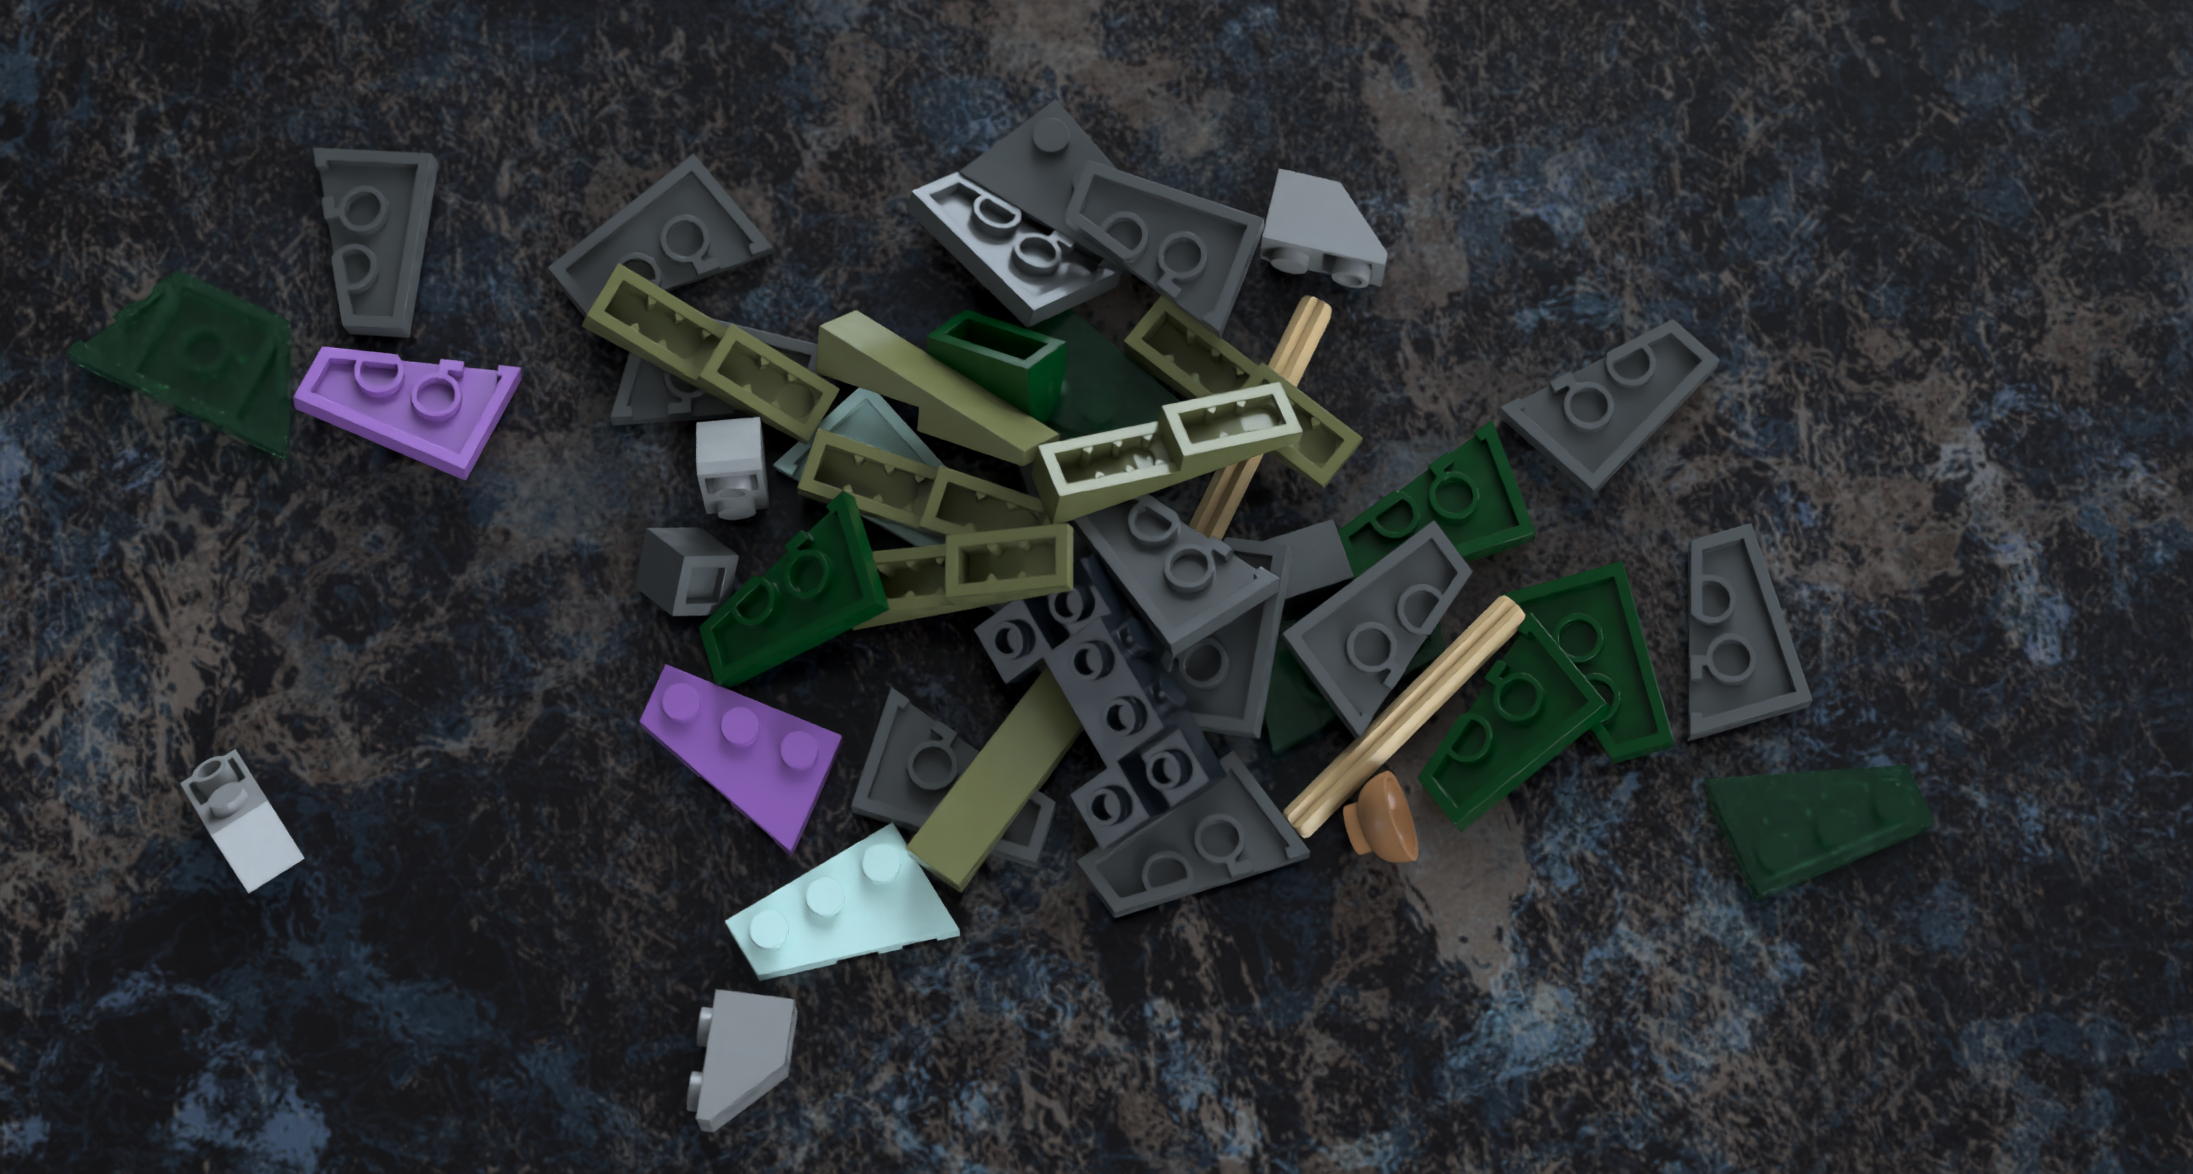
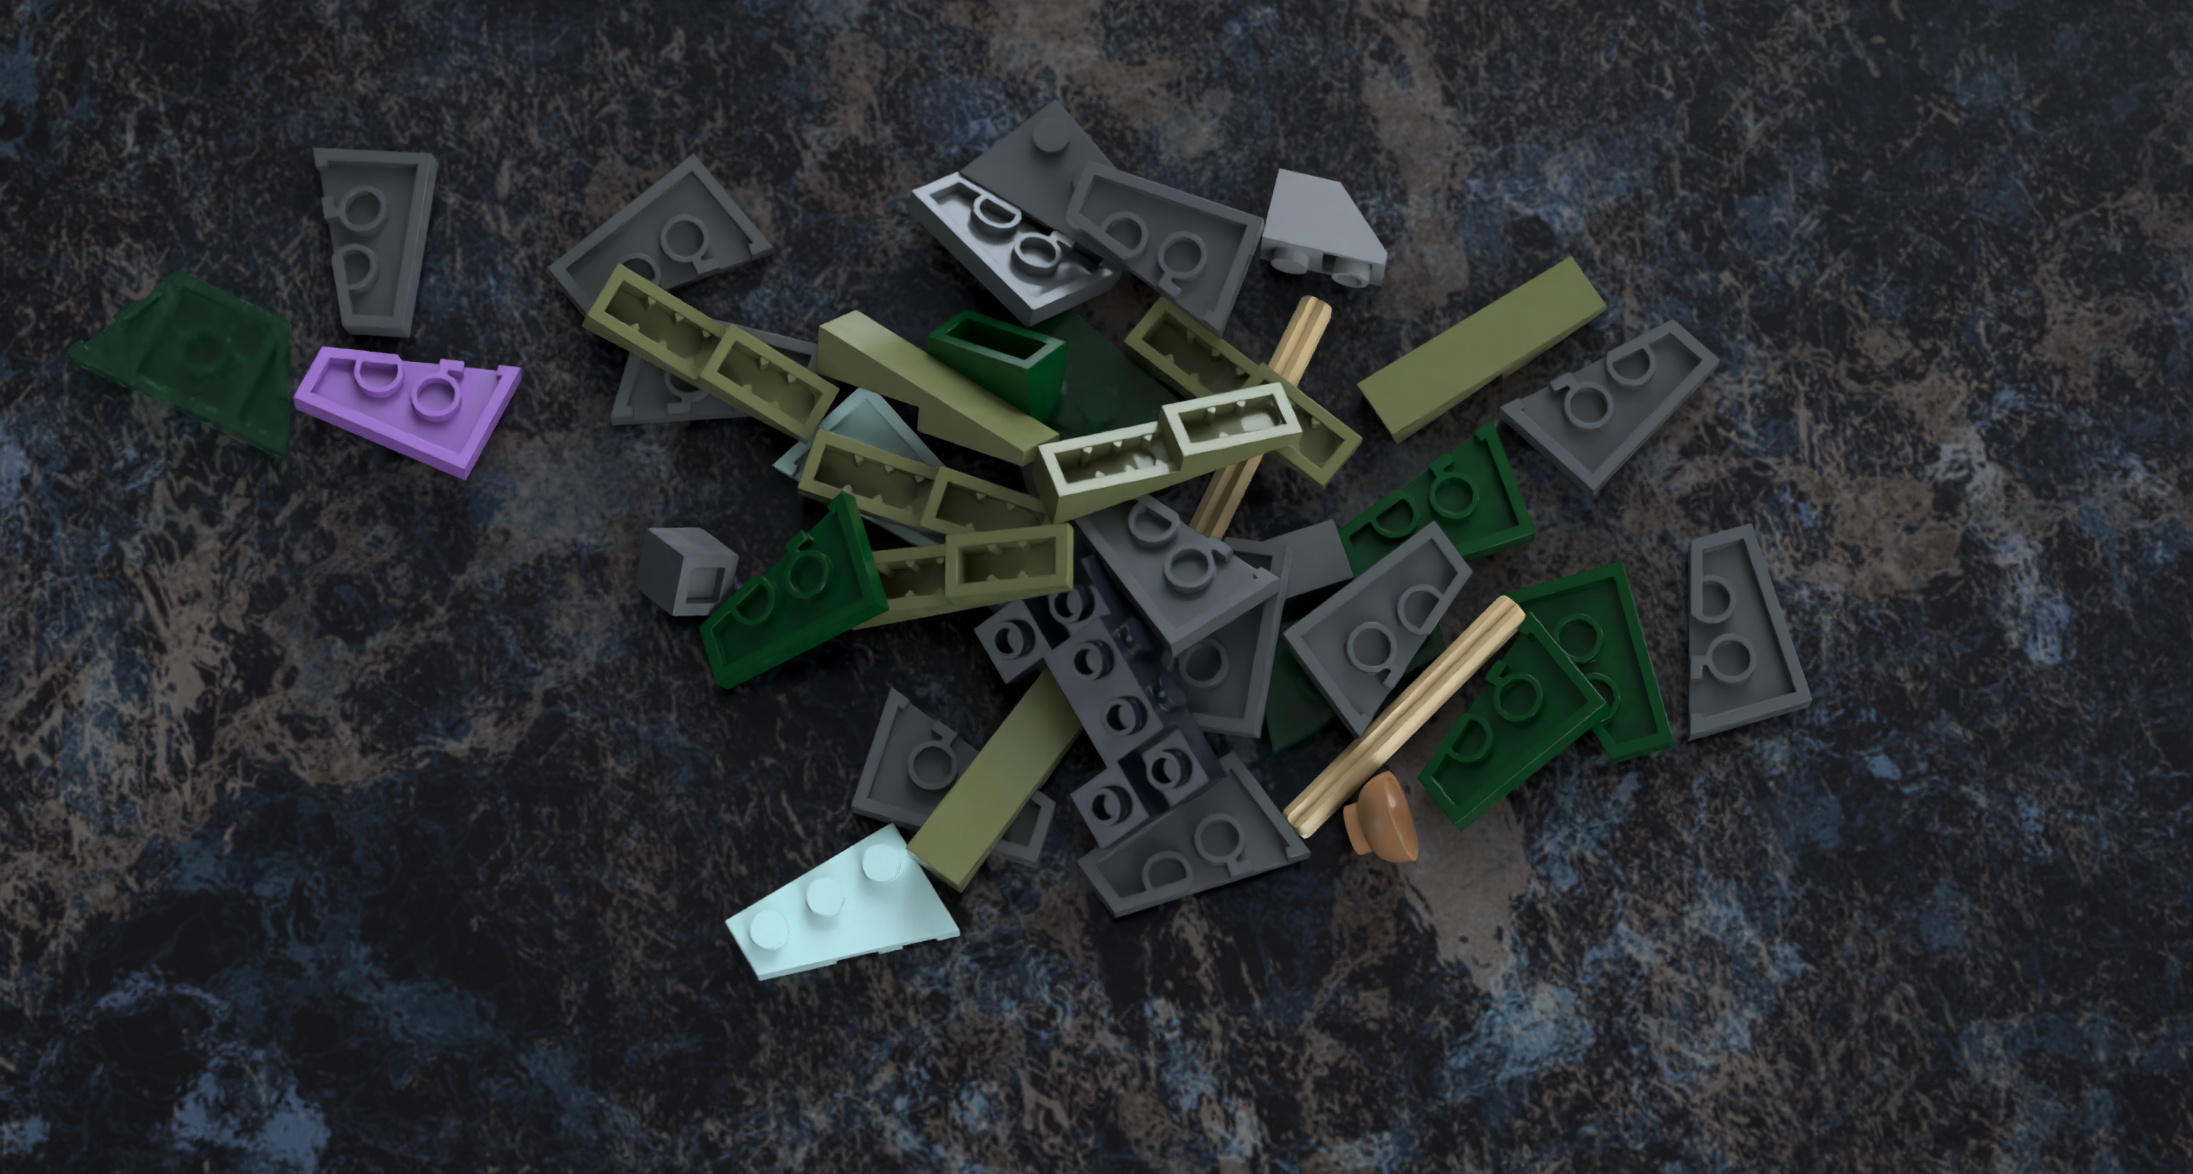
light grey slope [180,749,304,893] -> none
medium lavender wing [640,664,843,857] -> none
light grey slope [687,989,798,1132] -> none
light grey slope [696,417,770,520] -> none
clear green wing [1702,764,1935,901] -> none
none -> olive slope [1357,256,1607,445]

